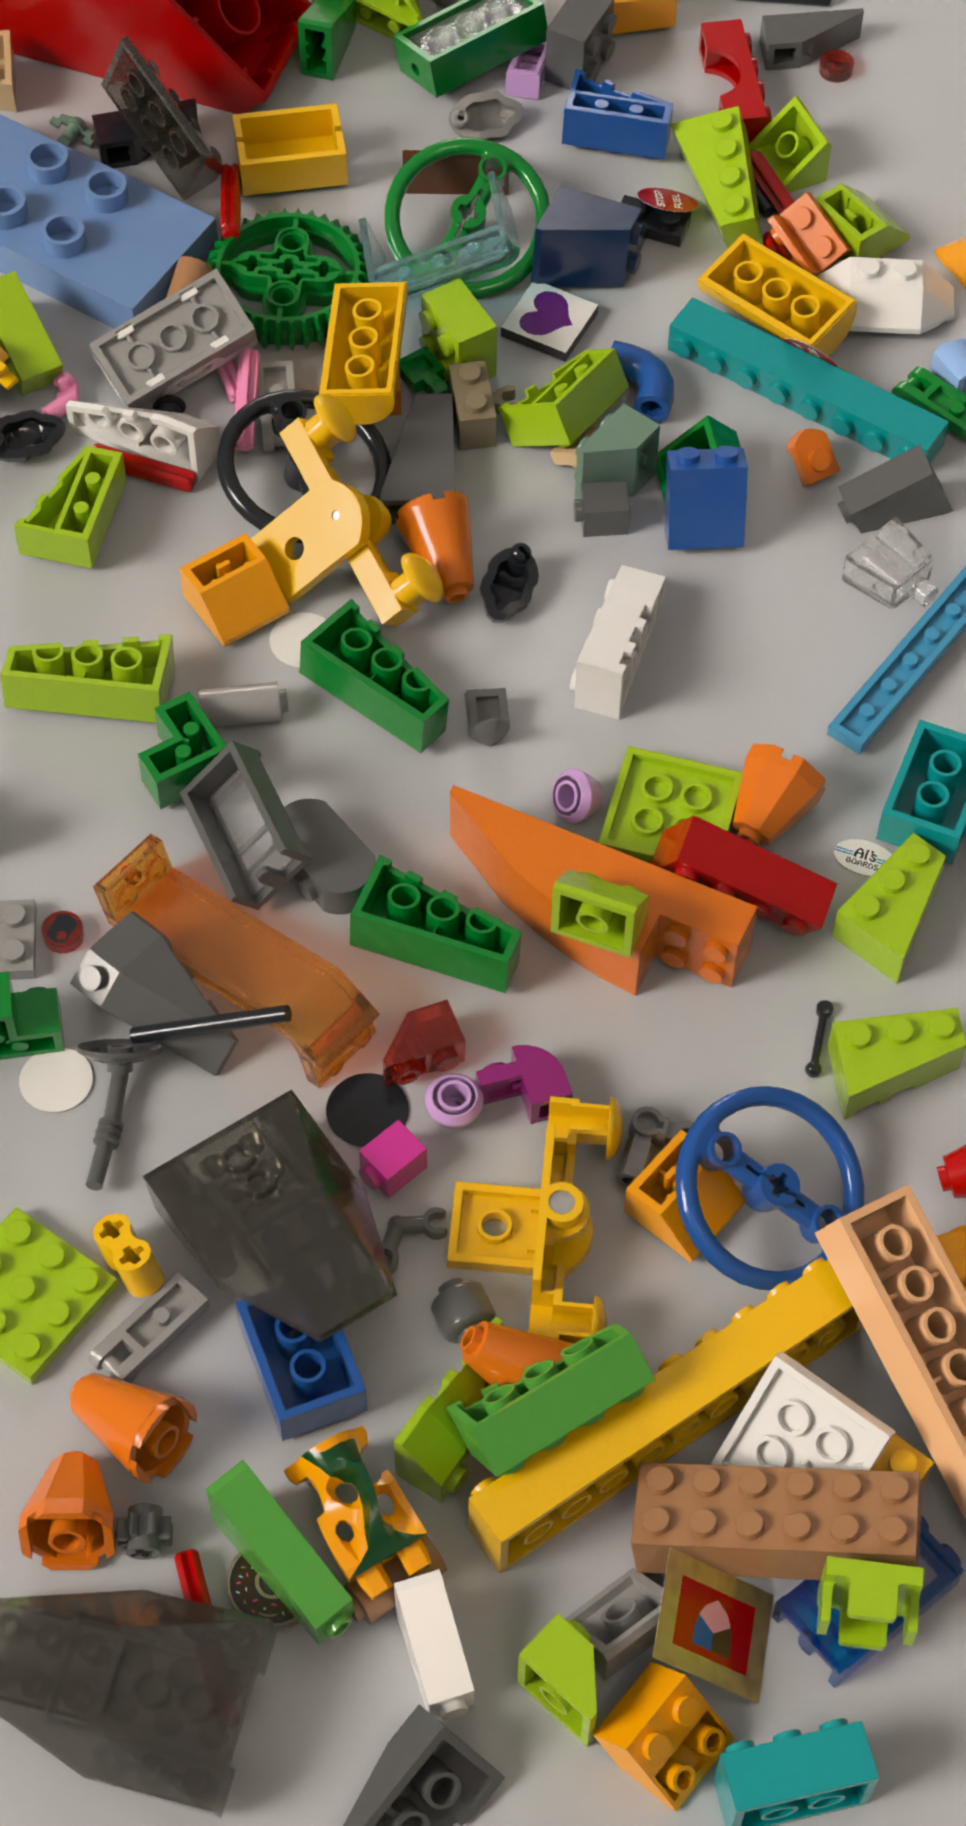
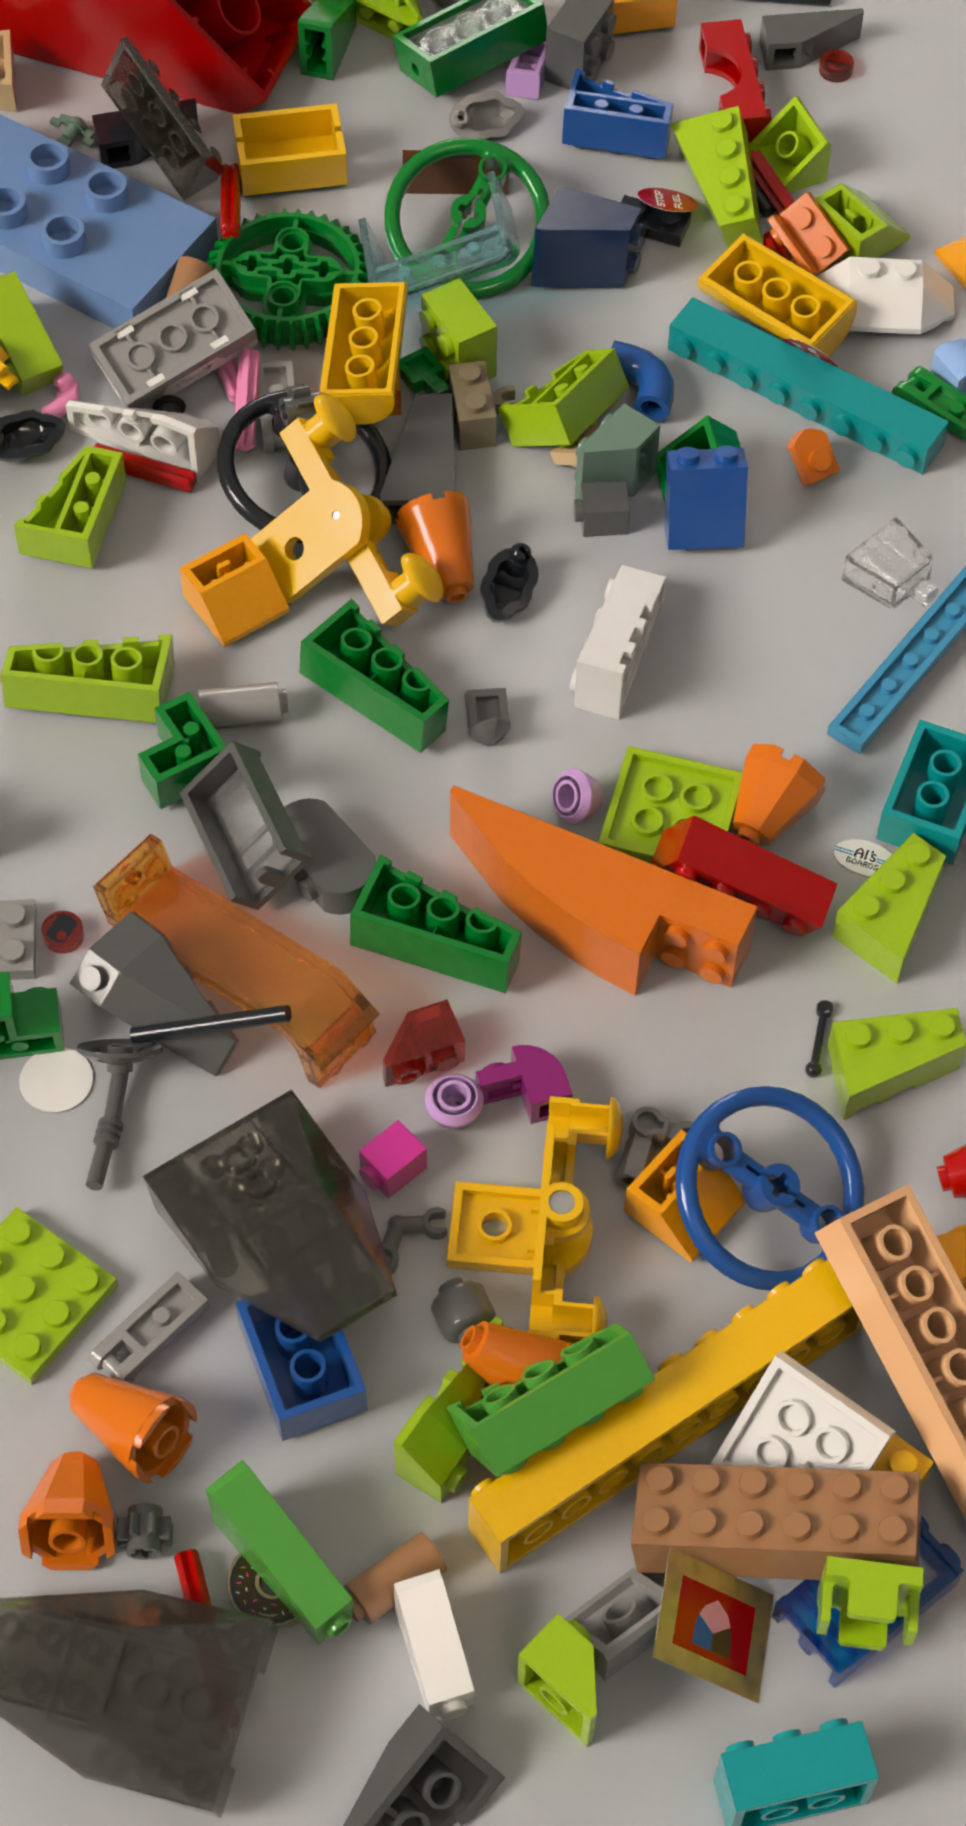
yellow axle [93,1213,164,1298] -> none
white sticker [269,612,326,668] -> none
light orange hips [284,1425,431,1601] -> none
black sticker [326,1073,409,1147] -> none
tile [501,282,598,361] -> none
lime slope [550,869,649,958] -> none
light orange slope [592,1662,735,1812] -> none
dark grey slope [837,445,953,534] -> none
none -> dark grey gear [279,384,320,426]

